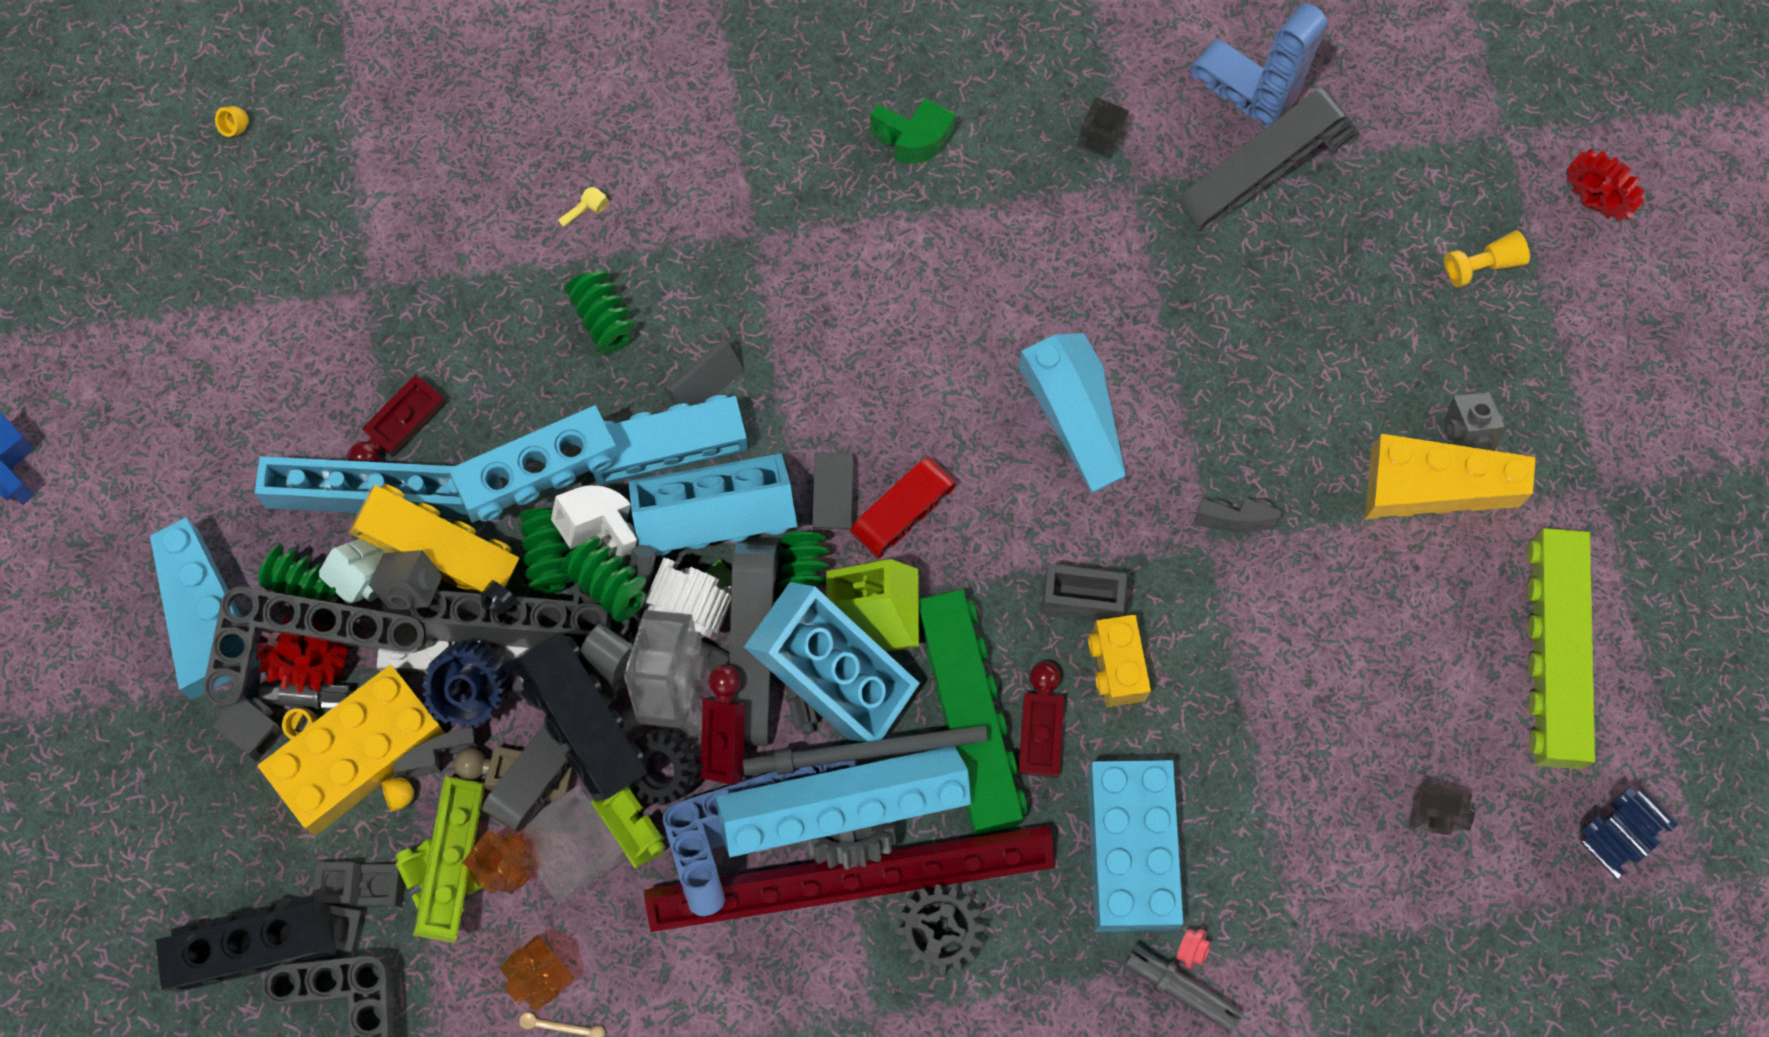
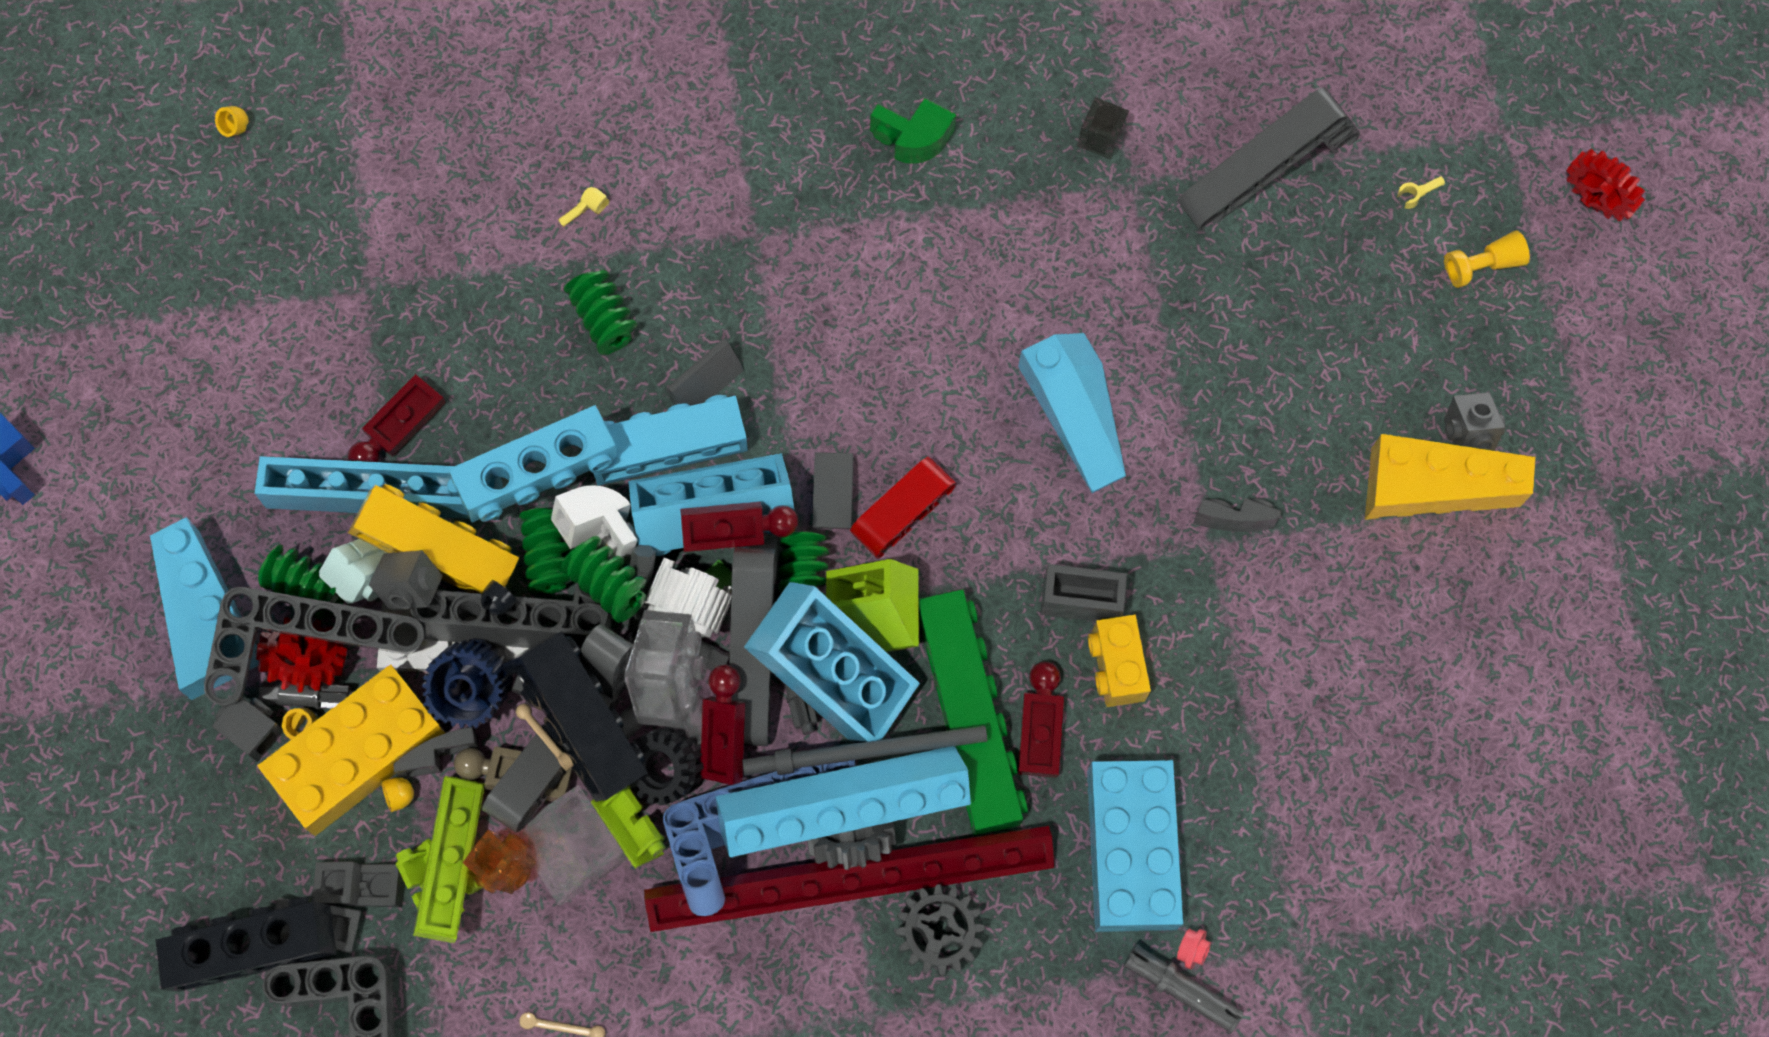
clear orange brick [499,934,575,1012] -> none
medium blue beam [1190,3,1327,128] -> none
clear smoke brick [1408,782,1475,835] -> none
lime brick [1526,528,1595,769] -> none
dark blue brick [1580,787,1678,879] -> none
none -> tan hinge [516,704,574,771]
none -> dark red plate [680,502,798,552]
none -> light yellow hand [1397,176,1445,209]

